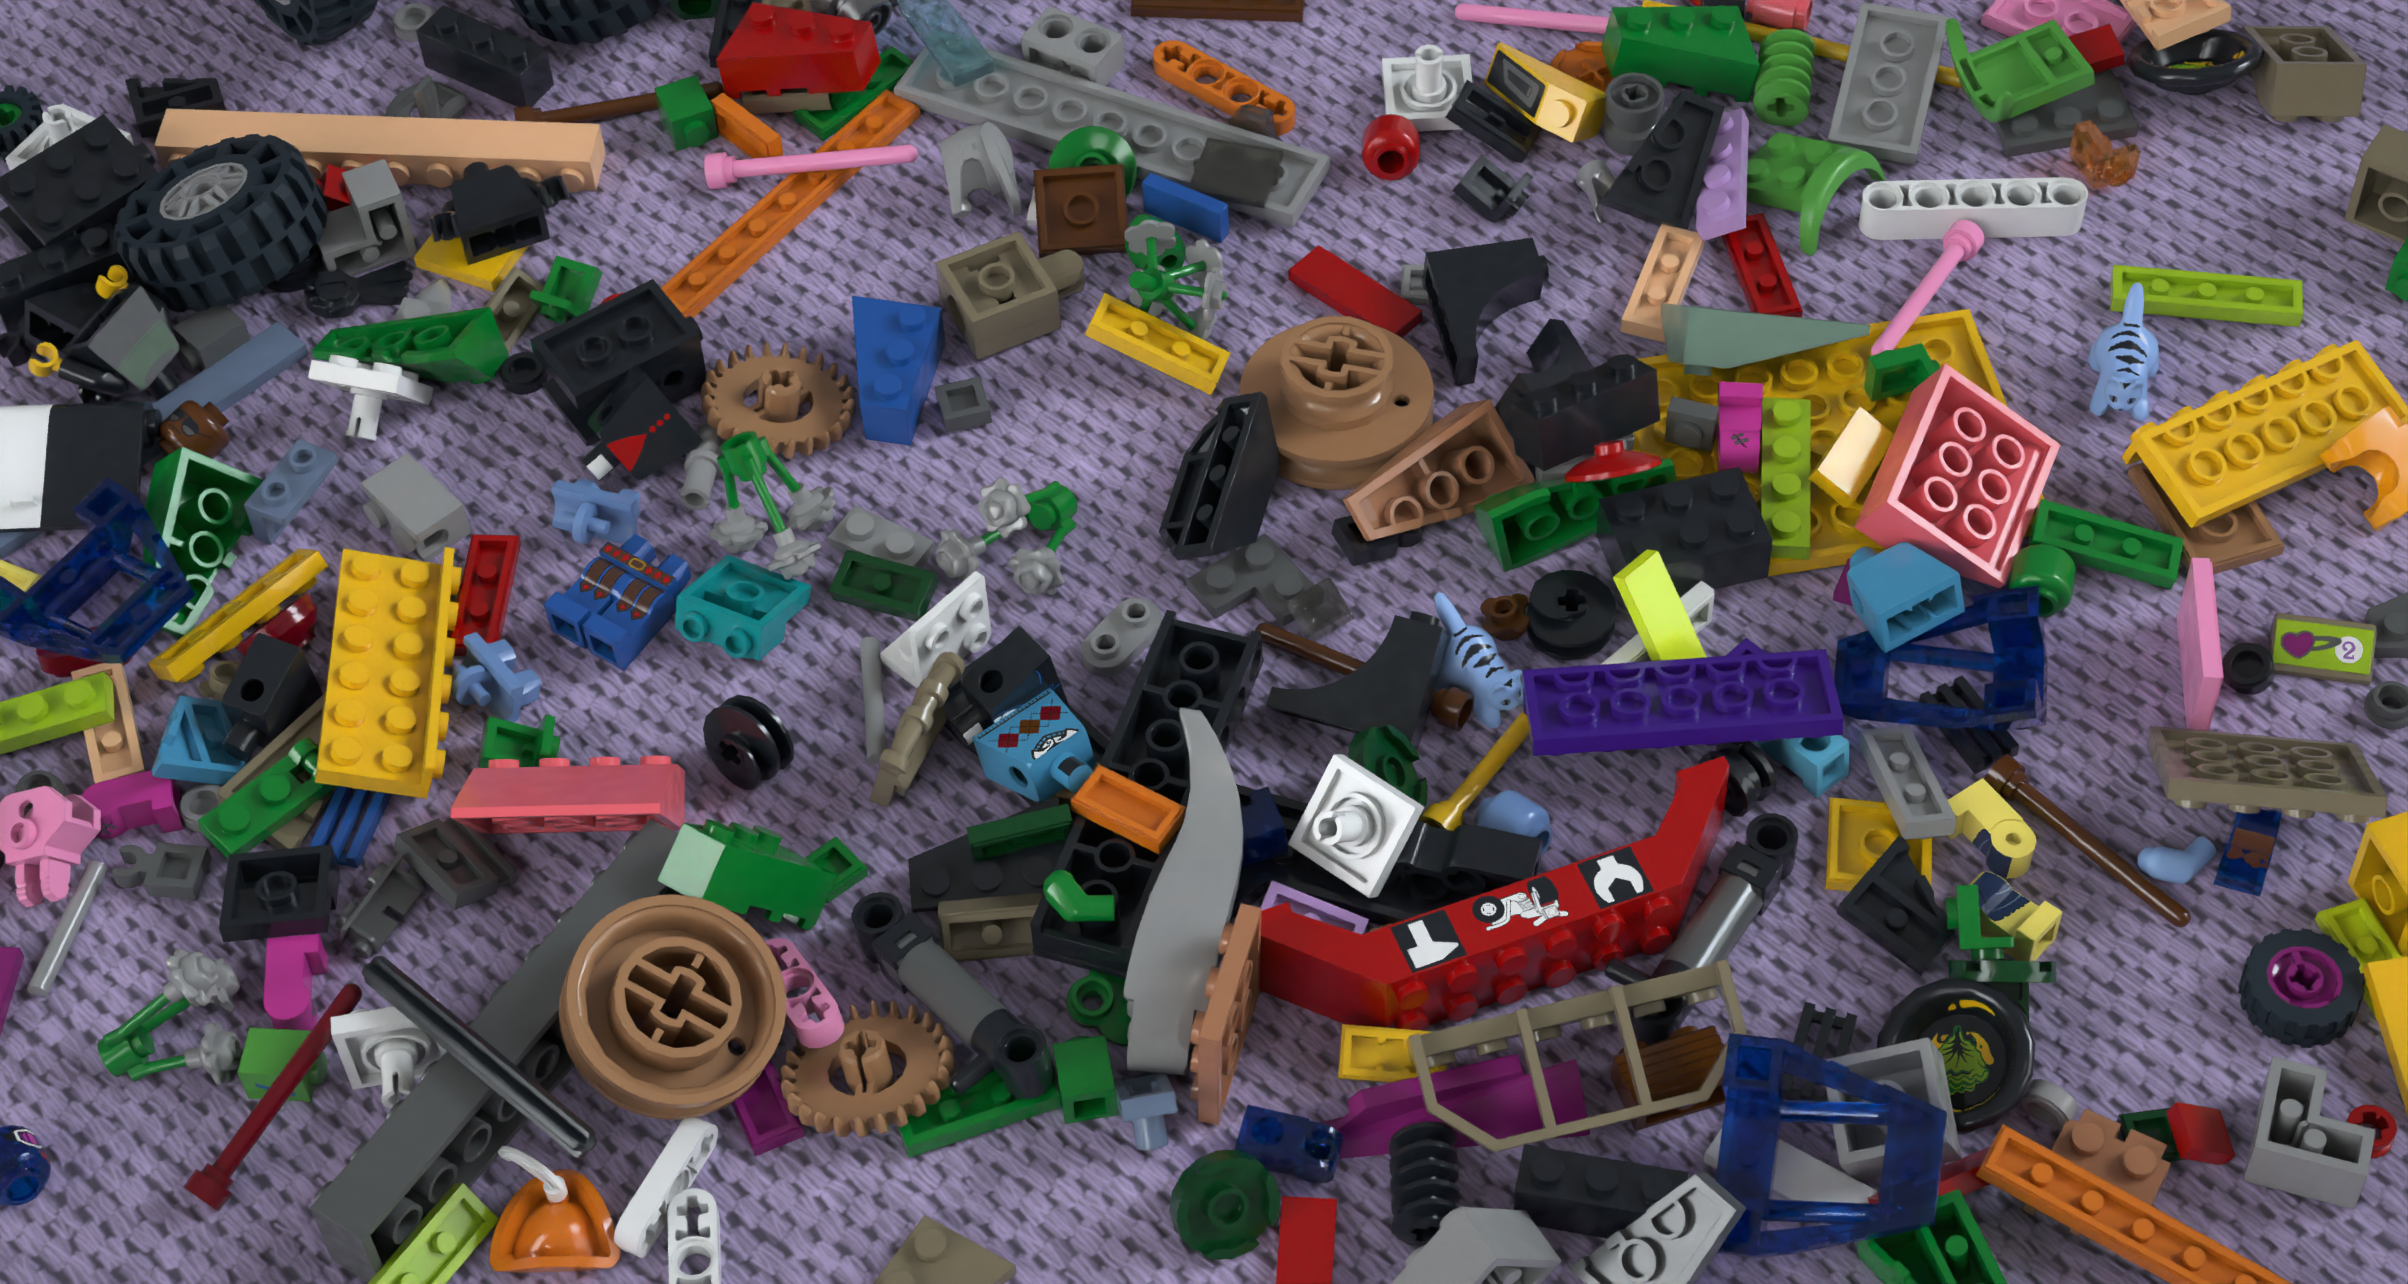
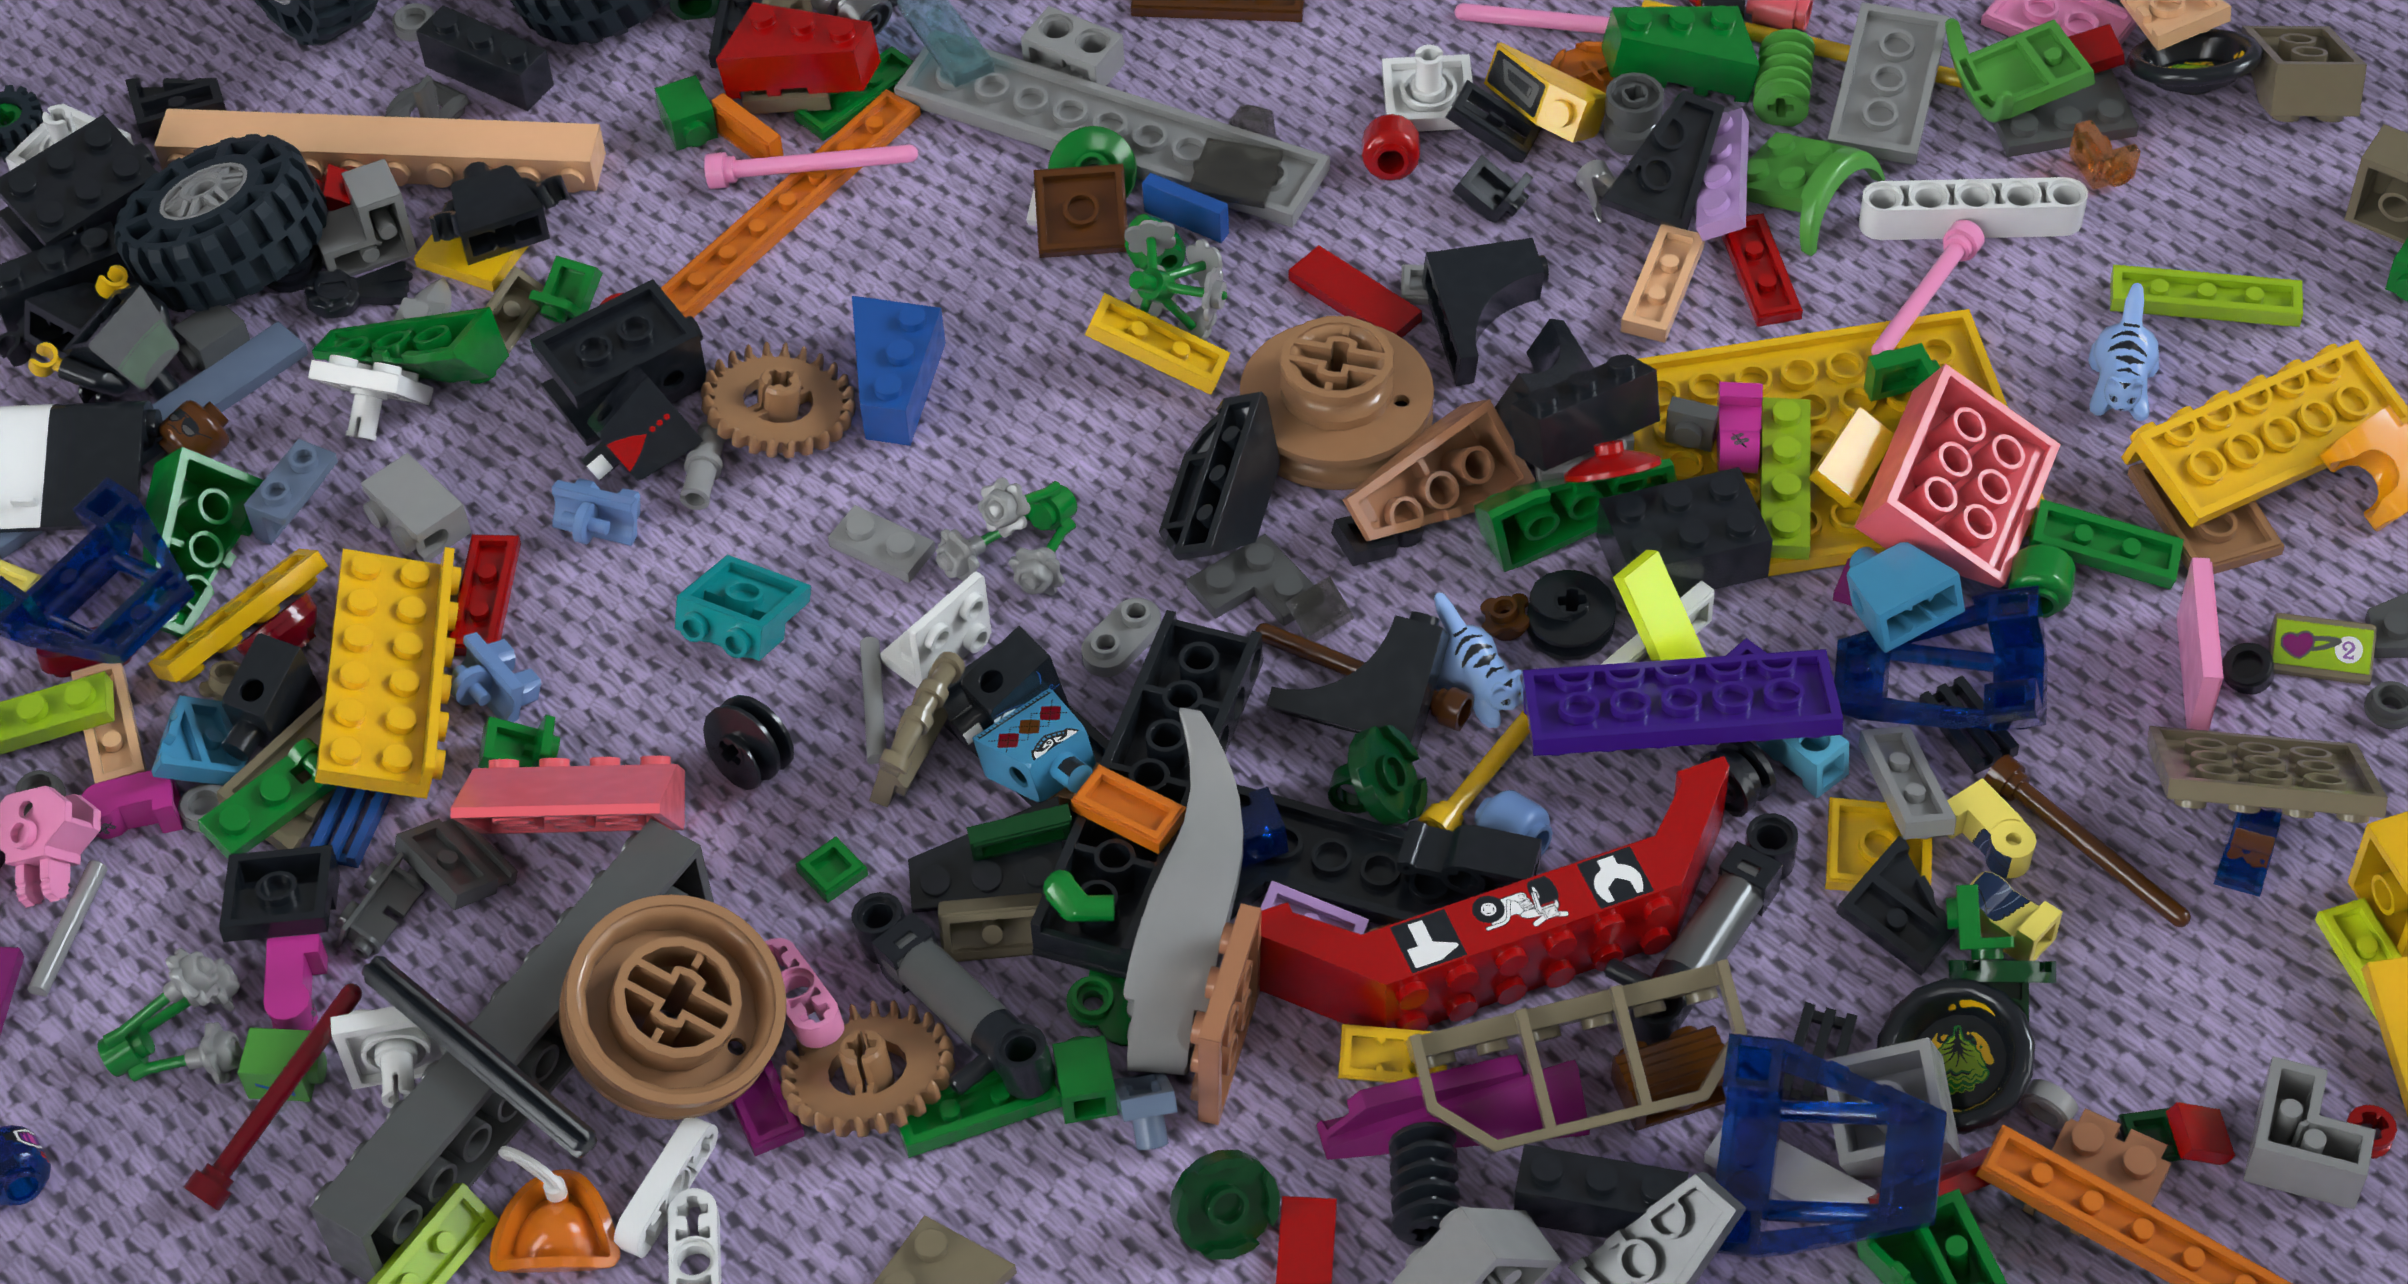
dark grey plate [112,842,212,900] -> none
black tile [500,352,548,395] -> none
reddish brown piece [513,82,725,123] -> none
blue hips [543,534,691,671] -> none
green wedge [657,819,838,930] -> none
plant [709,431,835,580] -> none
dark green plate [829,550,939,622] -> none
dark grey plate [934,377,992,433] -> none
dark tan brick [935,231,1085,360] -> none
light grey helmet [940,121,1021,218] -> none
orange beam [1153,40,1295,136] -> none
clear blue leg [1235,1104,1345,1183] -> none
white plate [1288,754,1424,898] -> none
sand green wedge [1660,303,1870,376] -> none
light blue arm [2137,837,2217,884] -> none
black wheel [2238,928,2365,1048] -> none

